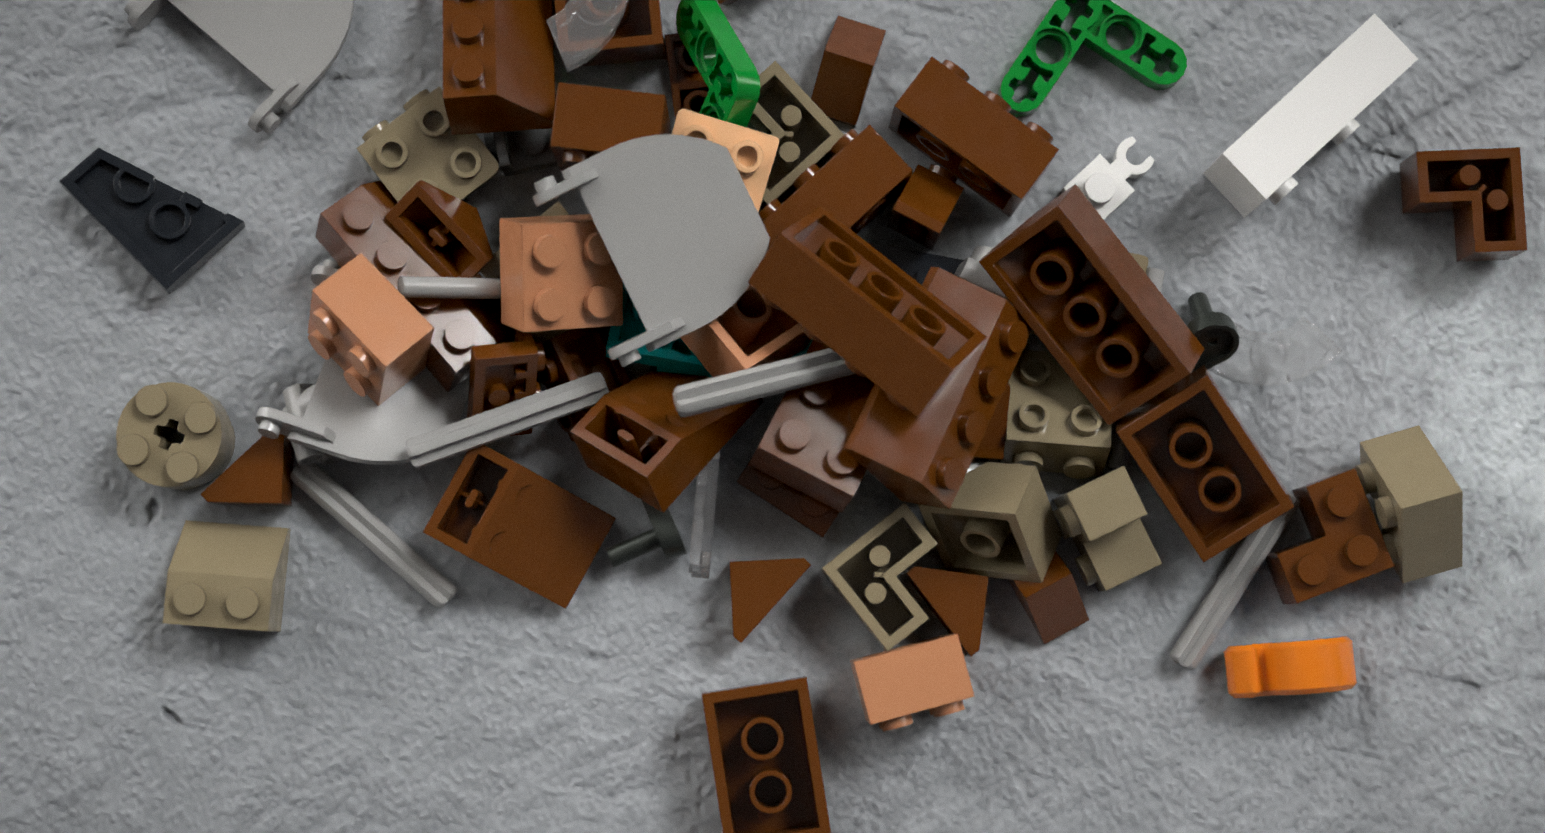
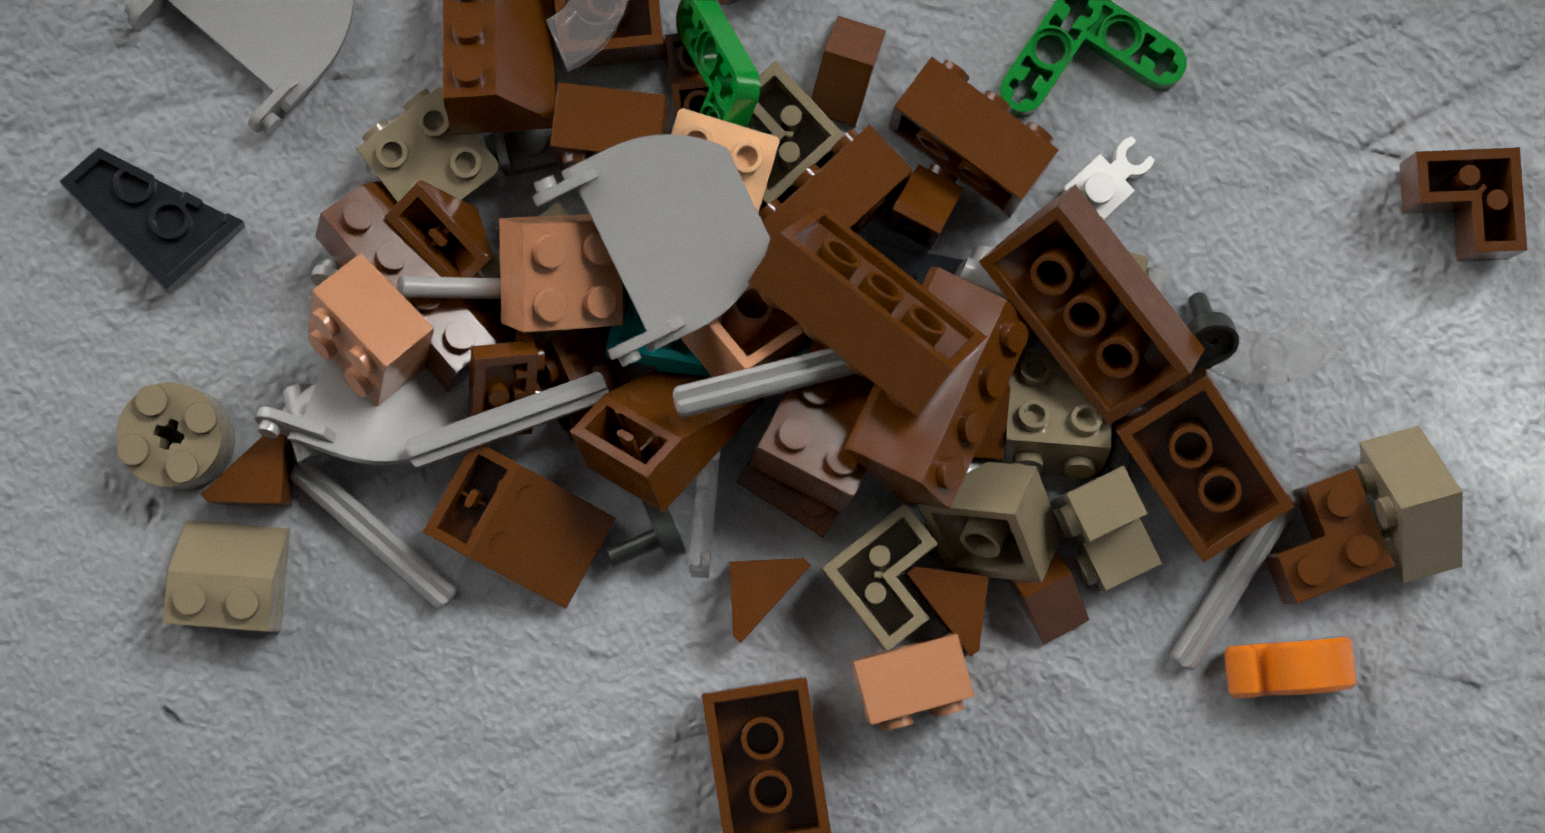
white brick [1203,14,1418,218] -> none

